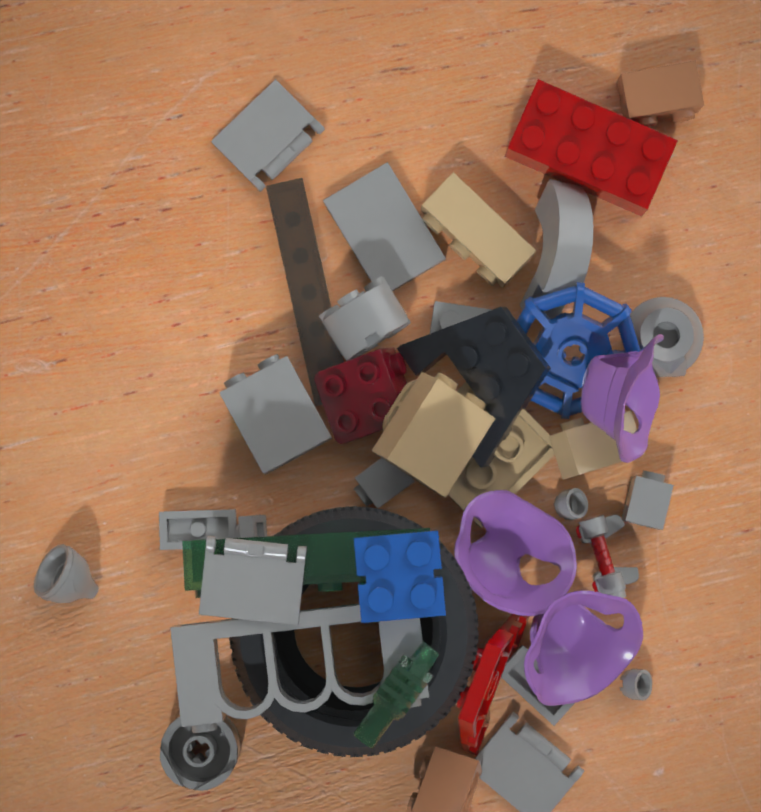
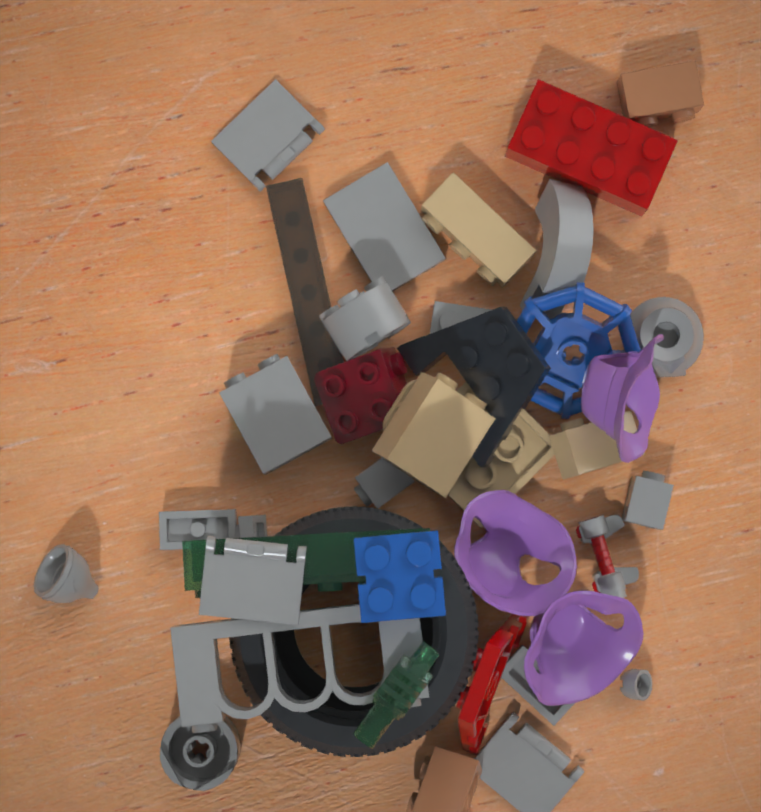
light grey hinge [554,488,588,520] -> none

